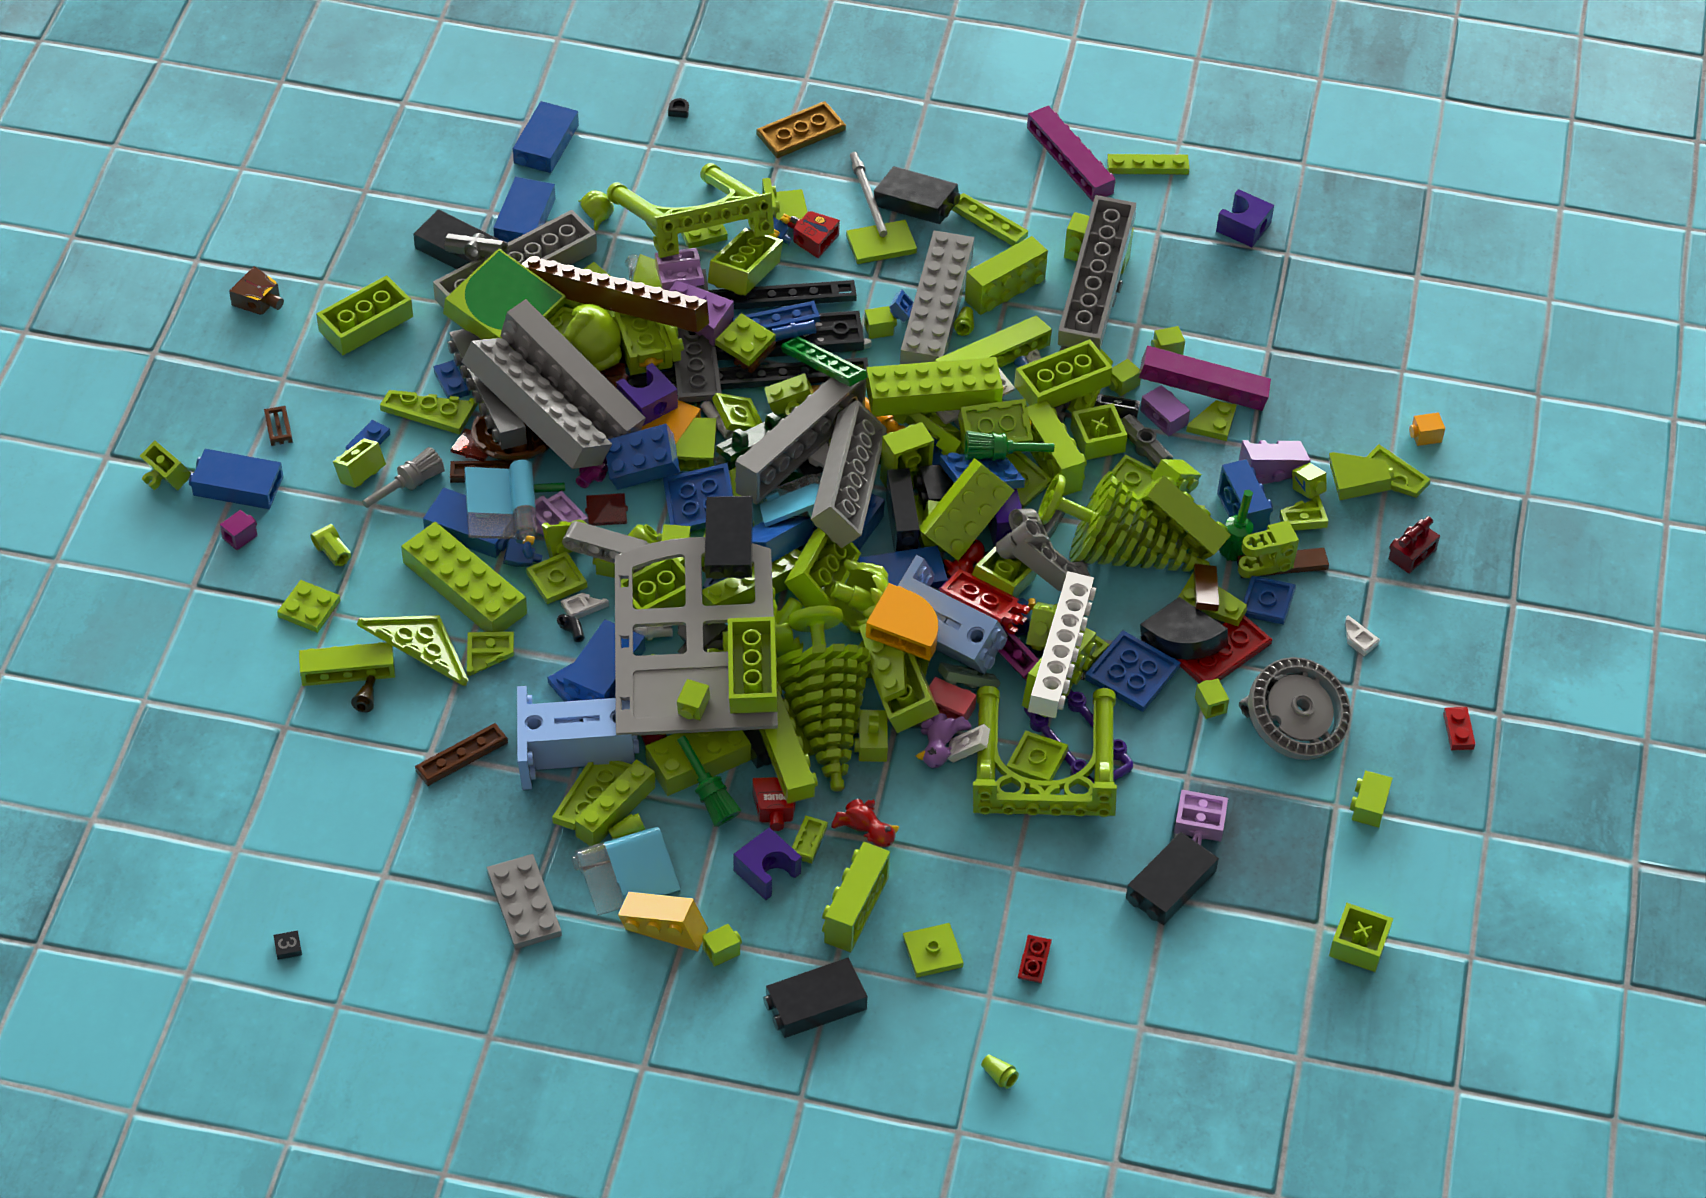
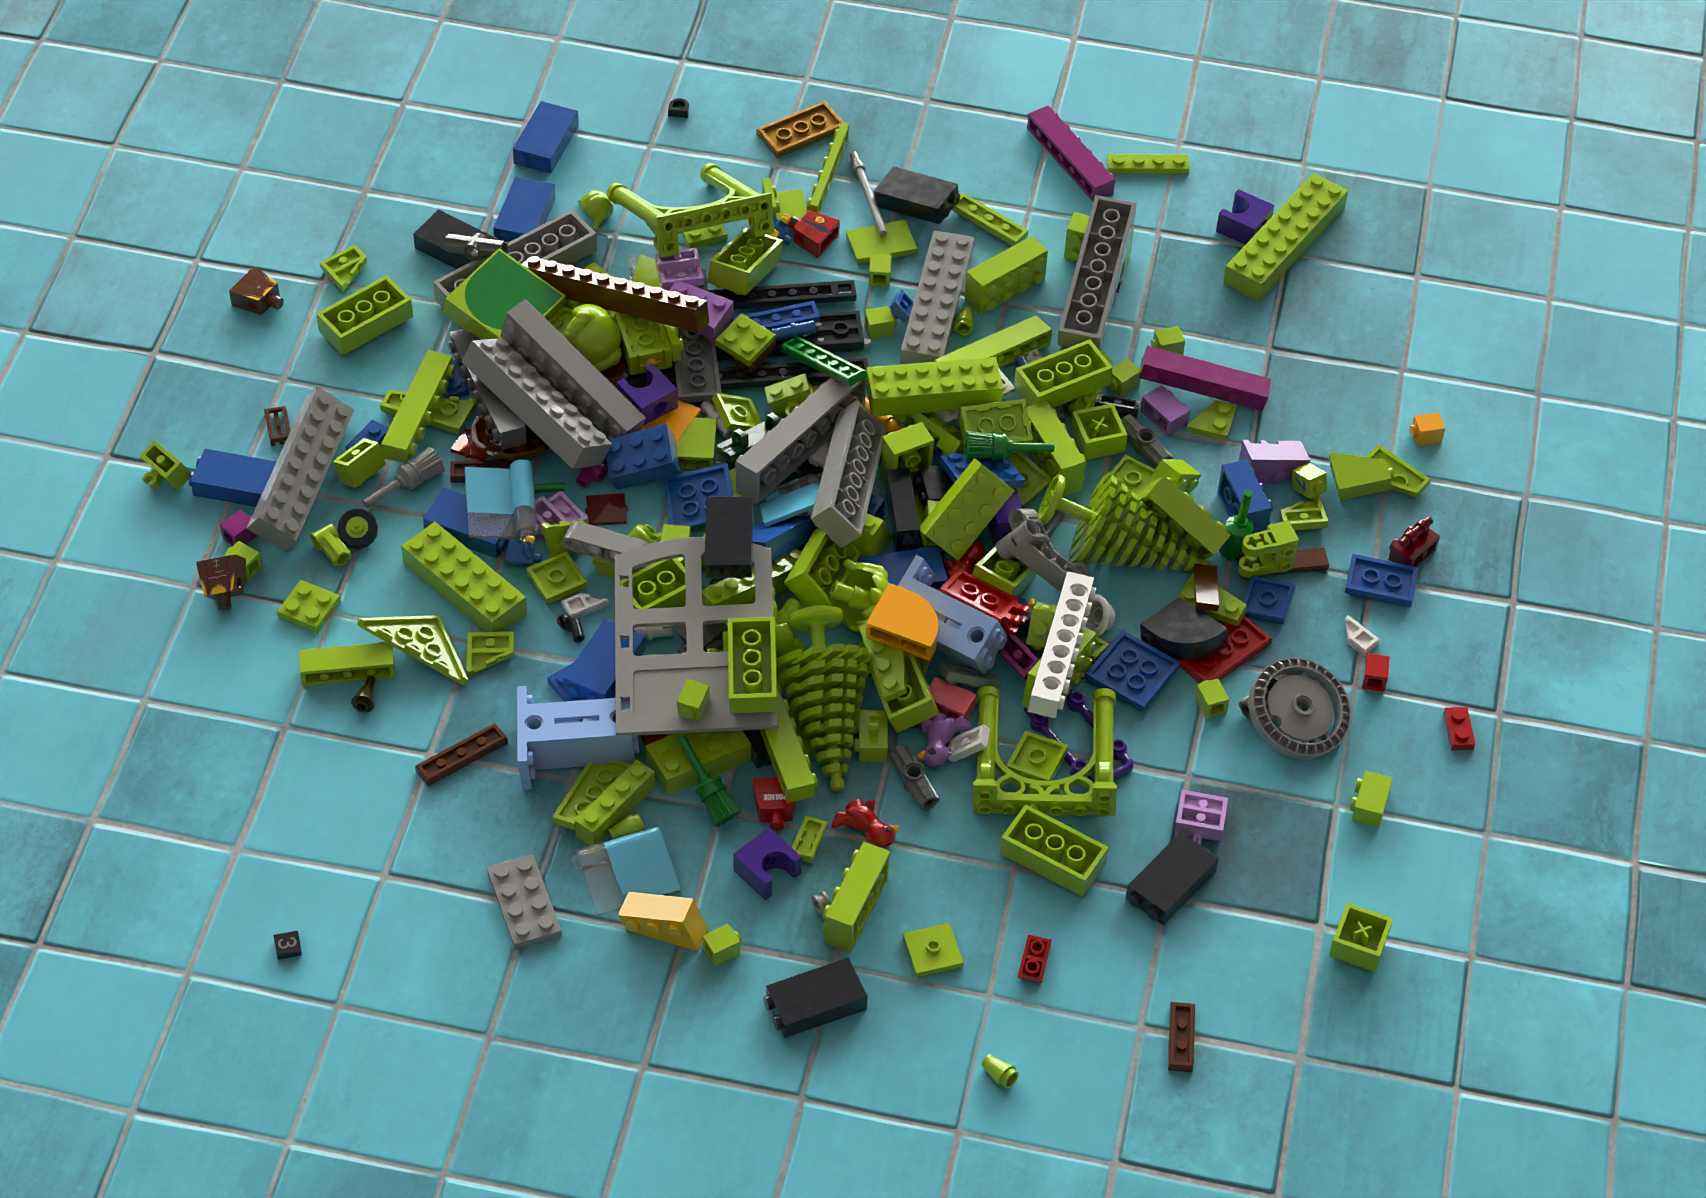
none -> reddish brown torso [196,554,246,610]
none -> lime brick [224,541,262,581]
none -> light grey brick [246,387,354,552]
none -> lime wing [320,245,367,292]
none -> black wheel [337,508,378,549]
none -> lime brick [381,350,456,463]
none -> lime plate [807,122,849,214]
none -> light grey bush [812,891,832,916]
none -> lime slope [853,513,892,562]
none -> lime brick [869,254,891,287]
none -> dark grey piece [889,744,939,810]
none -> lime brick [1000,804,1109,897]
none -> white hat [1084,594,1116,636]
none -> reddish brown tile [1168,1002,1195,1073]
none -> lime brick [1223,173,1348,302]
none -> blue plate [1344,554,1419,607]
none -> red brick [1362,653,1390,692]

